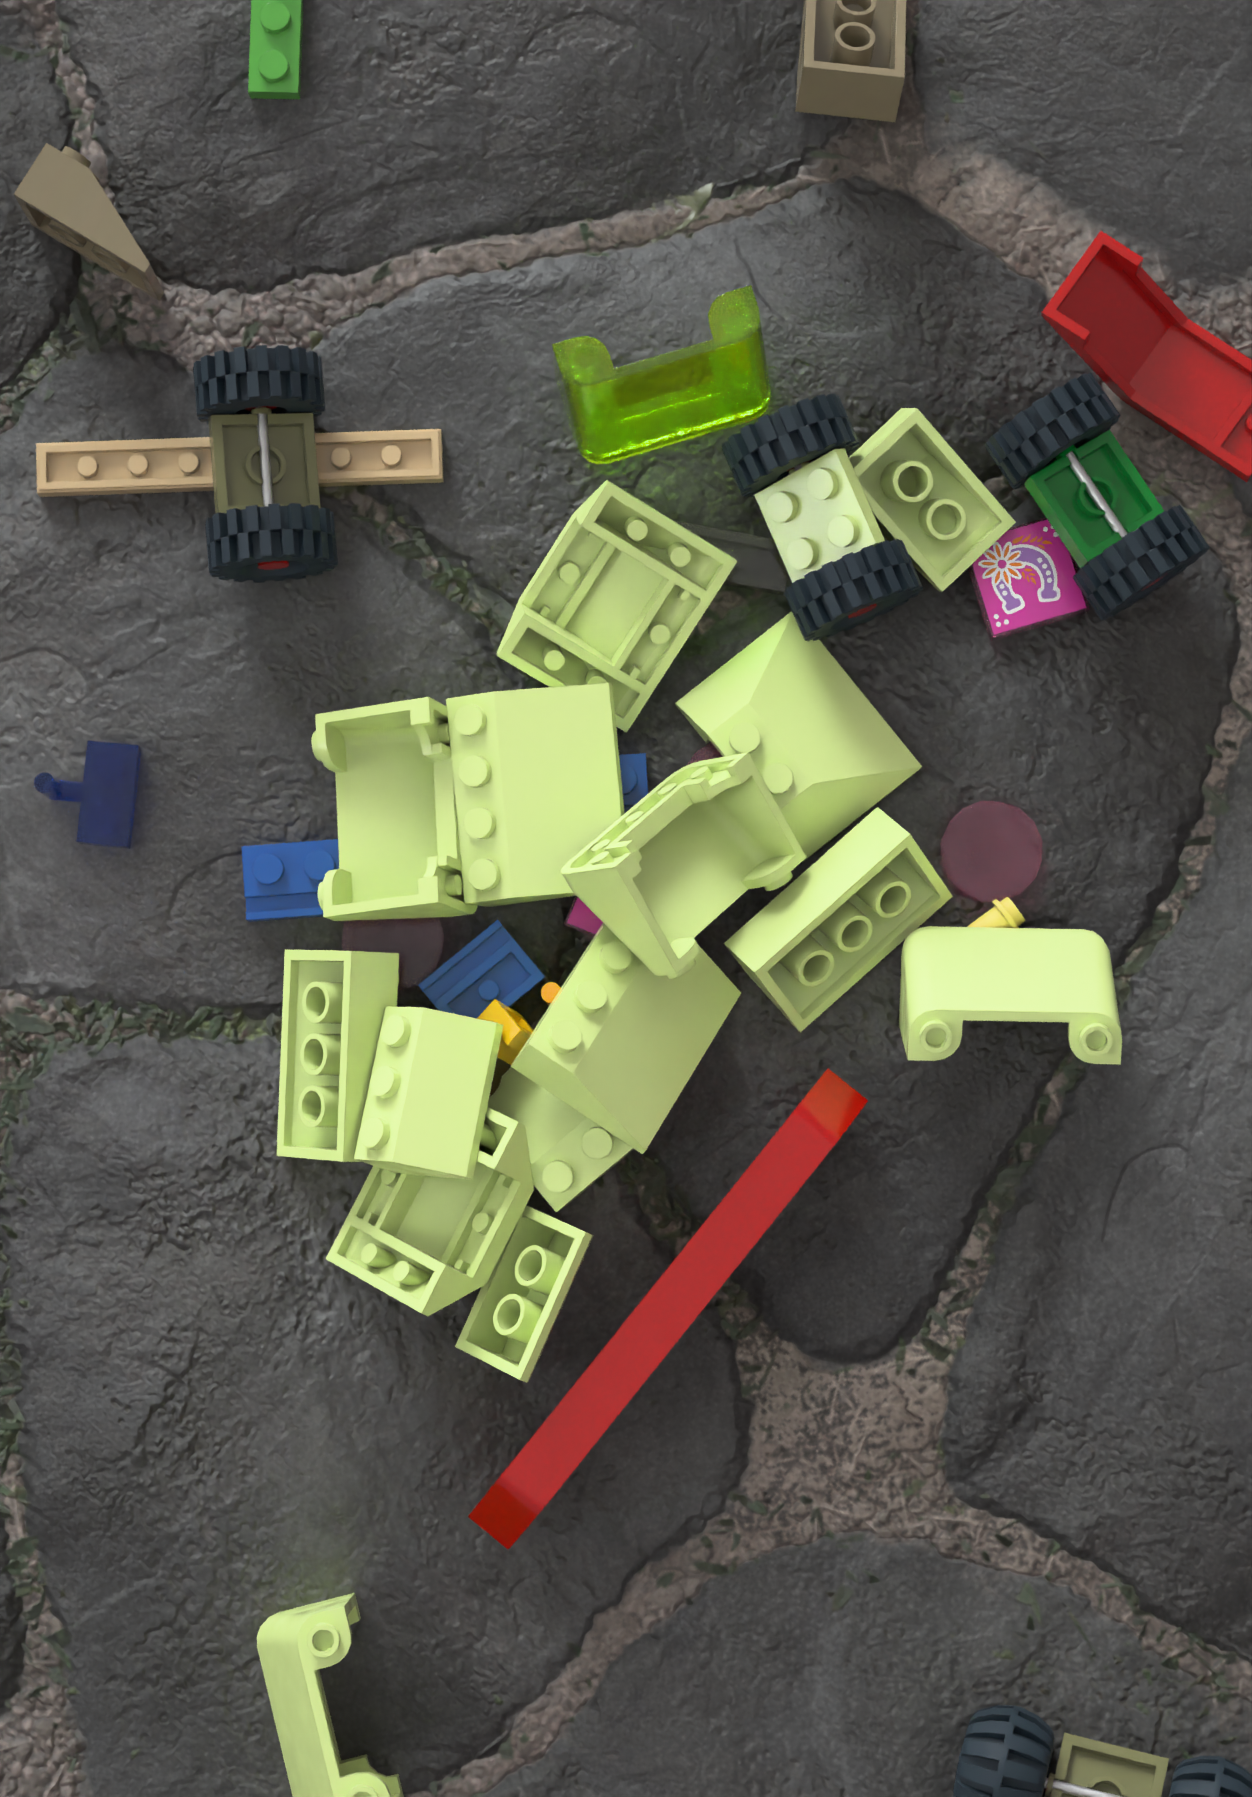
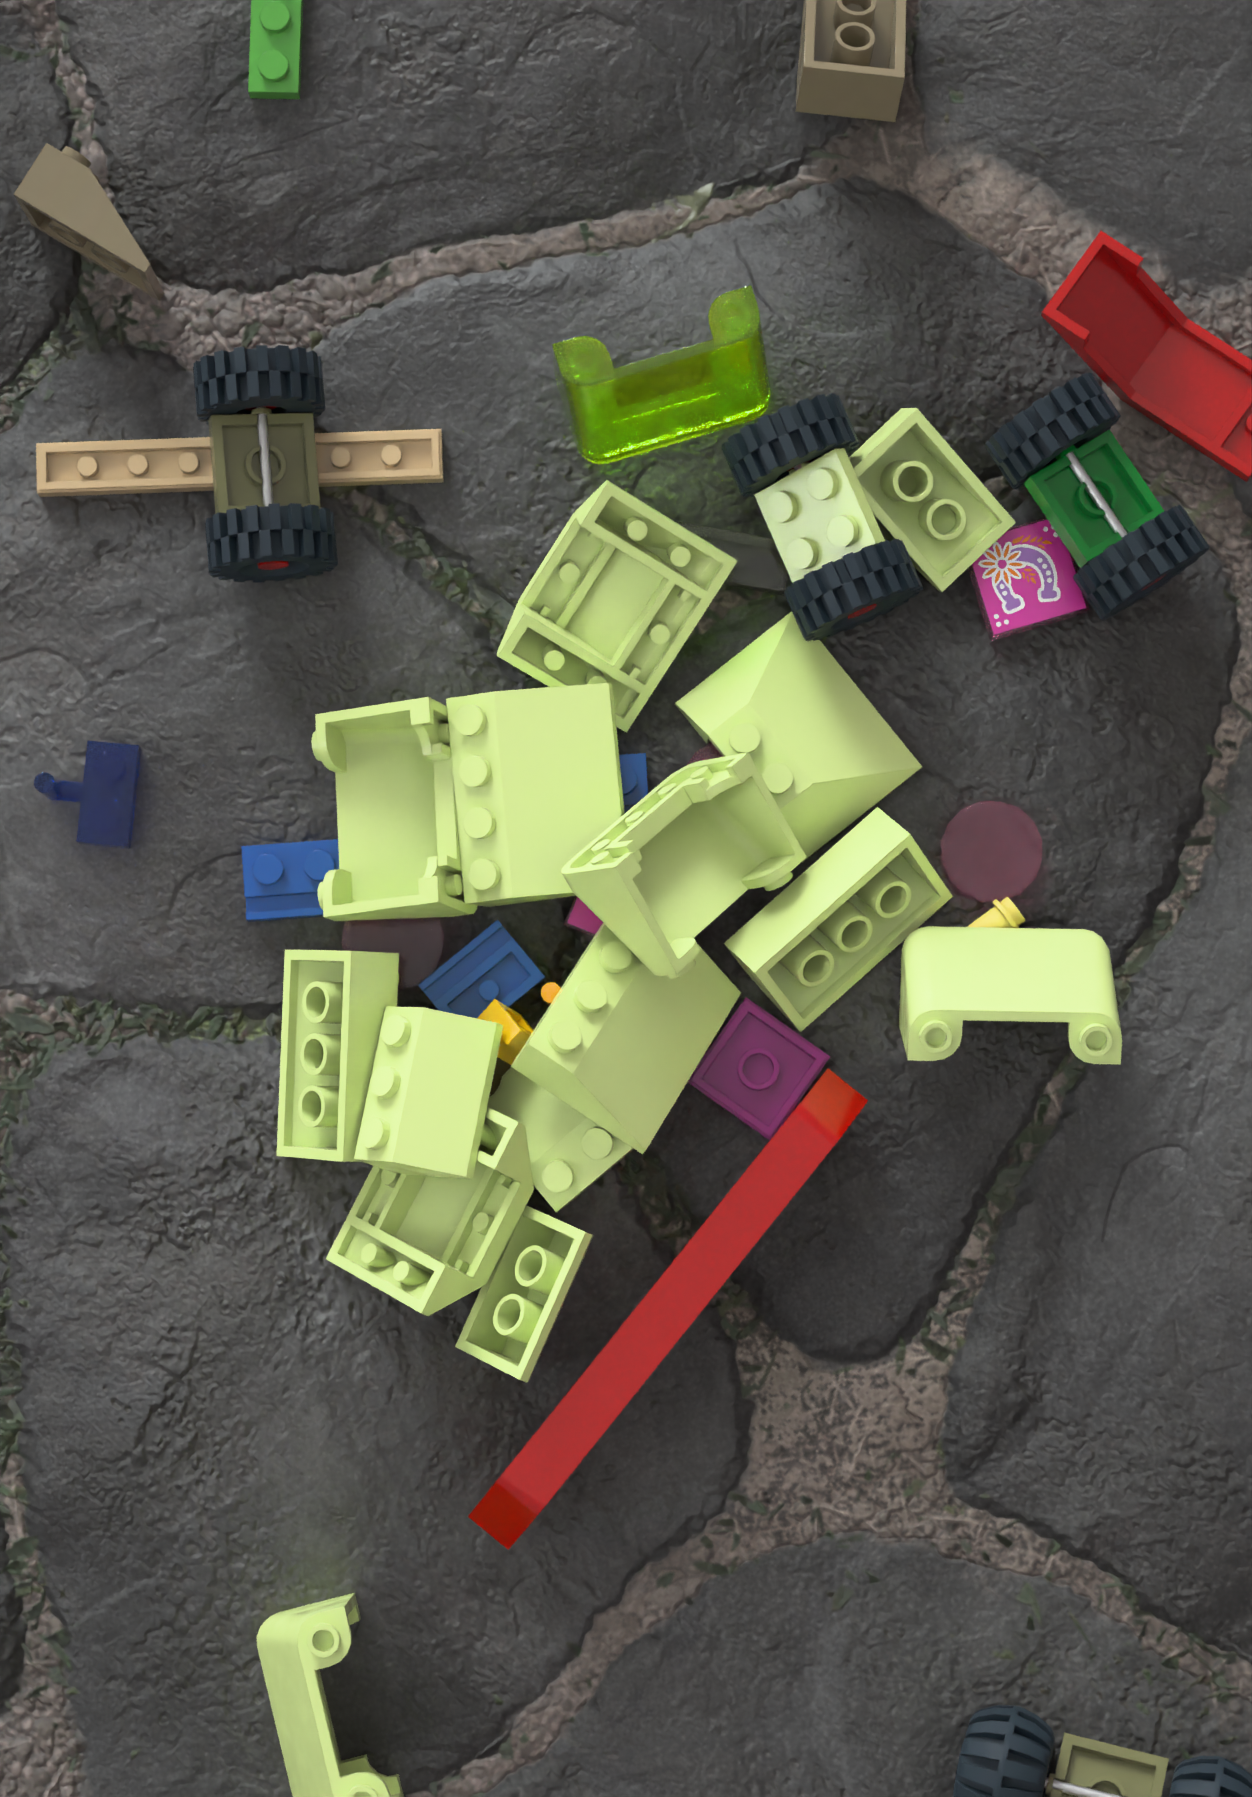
none -> magenta tile [687,997,830,1141]

